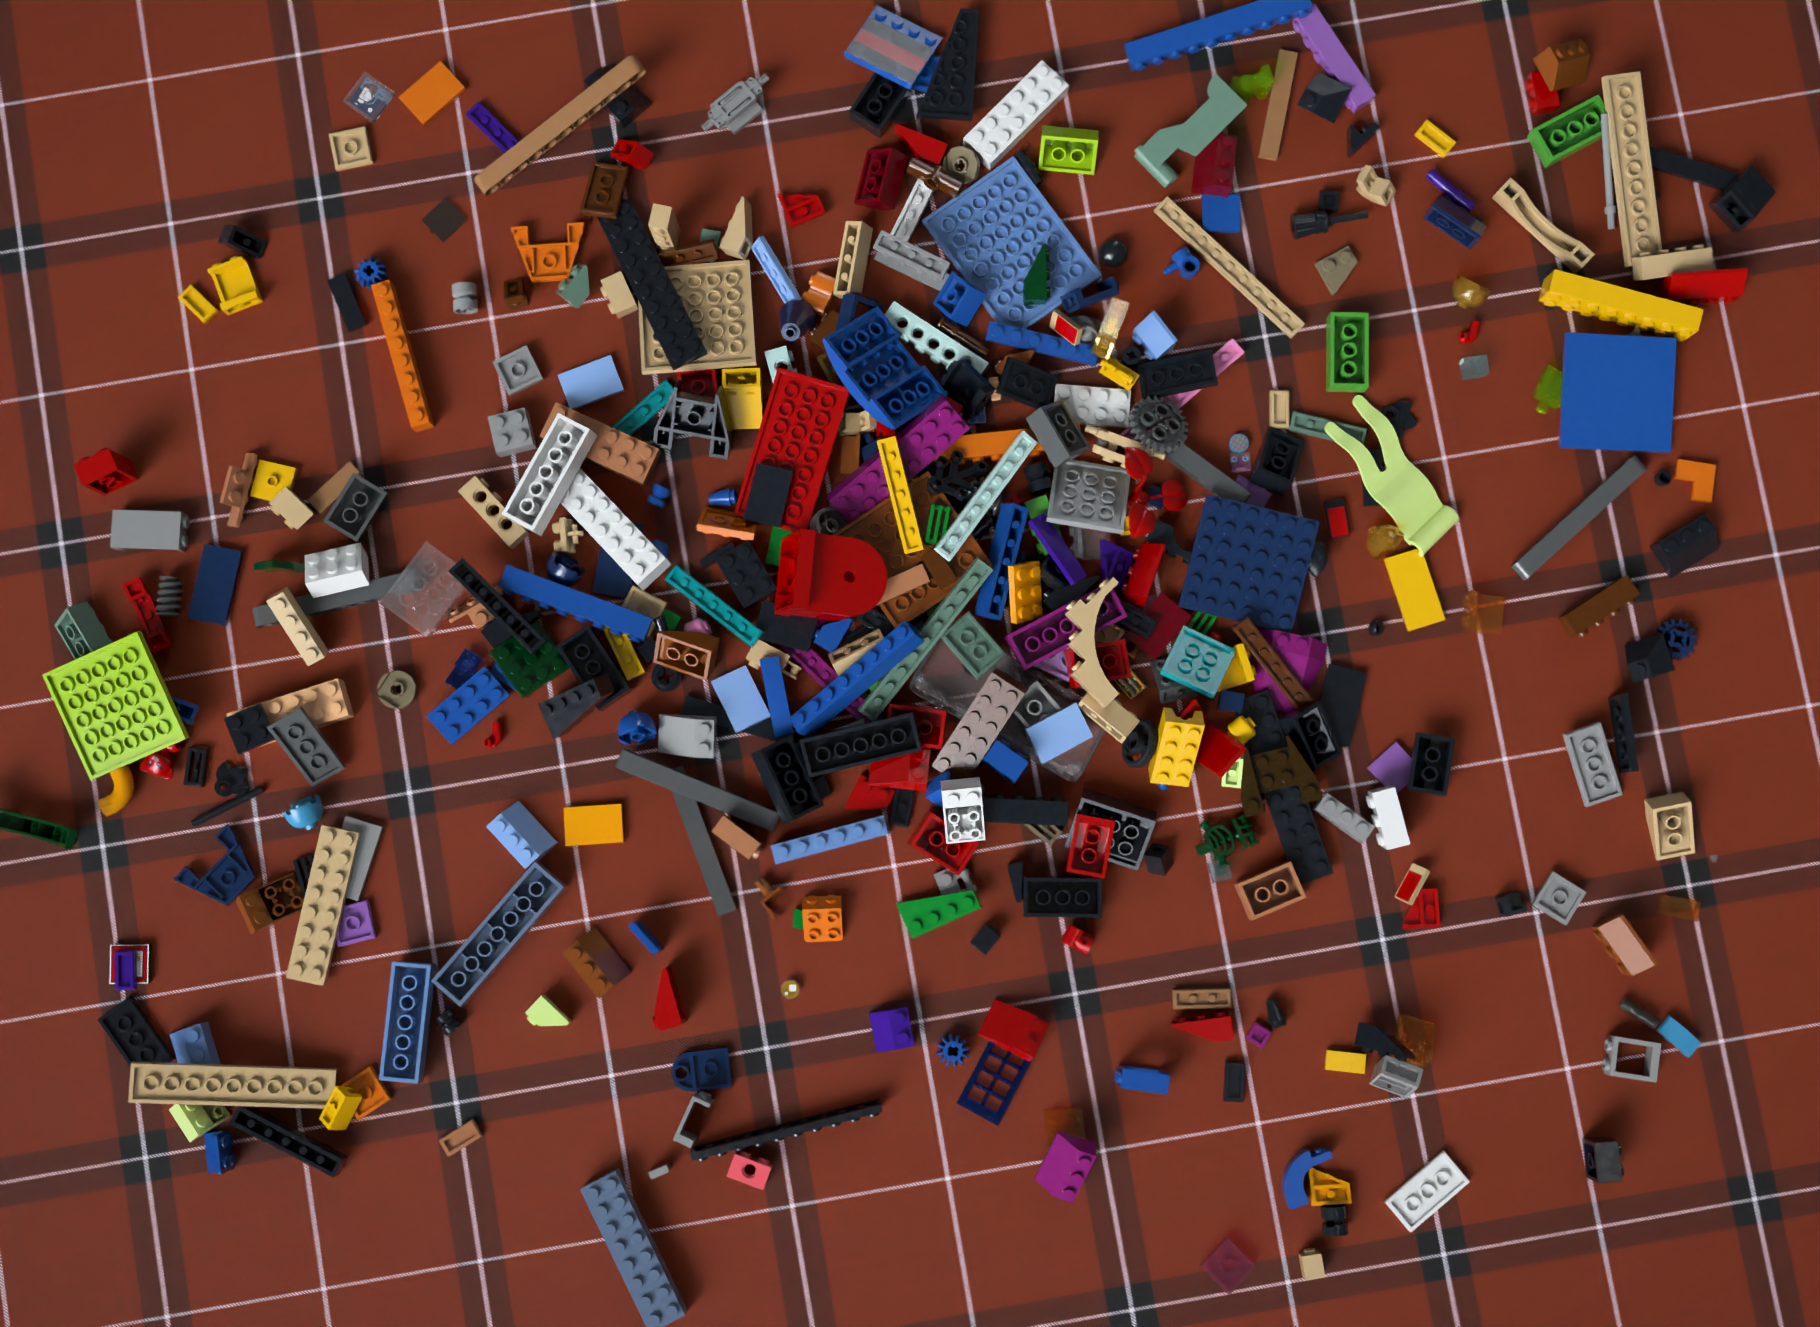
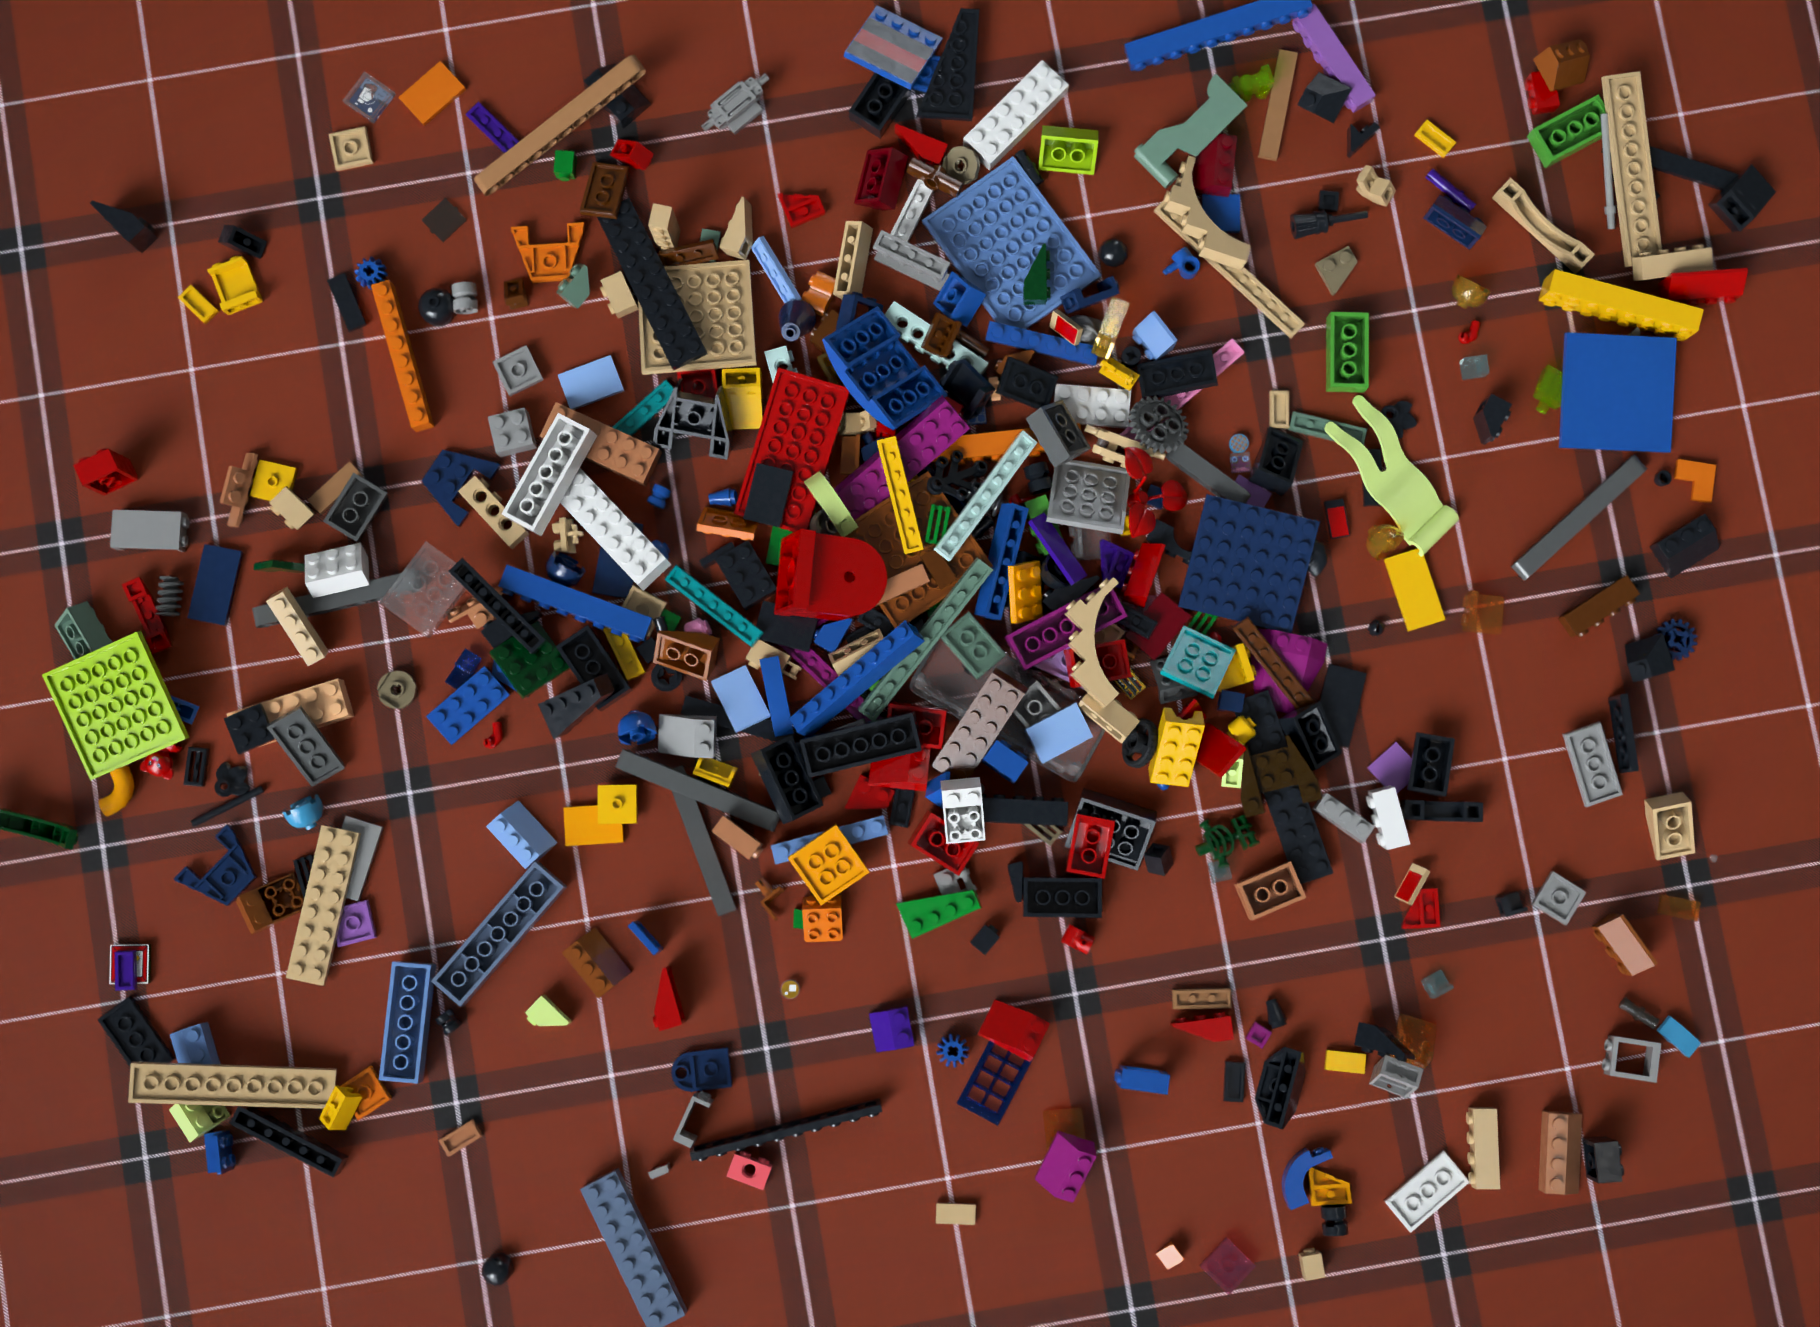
none -> black slope [90,200,158,253]
none -> black cylinder [418,288,456,327]
none -> dark blue wing [422,449,501,527]
none -> black hair [482,1253,514,1286]
none -> green brick [554,150,577,181]
none -> yellow plate [598,785,637,824]
none -> yellow hinge [693,758,738,788]
none -> light orange plate [788,824,869,905]
none -> yellowish green arch [804,471,858,537]
none -> reddish brown bracket [921,312,962,358]
none -> tan tile [936,1202,976,1225]
none -> slope [1156,1242,1184,1269]
none -> tan arch [1163,156,1251,270]
none -> black wedge [1255,1047,1306,1129]
none -> black arch [1400,800,1483,823]
none -> clear light blue panel [1420,970,1455,999]
none -> tan brick [1466,1107,1500,1189]
none -> black slope [1473,393,1512,445]
none -> nougat slope [1538,1111,1582,1195]

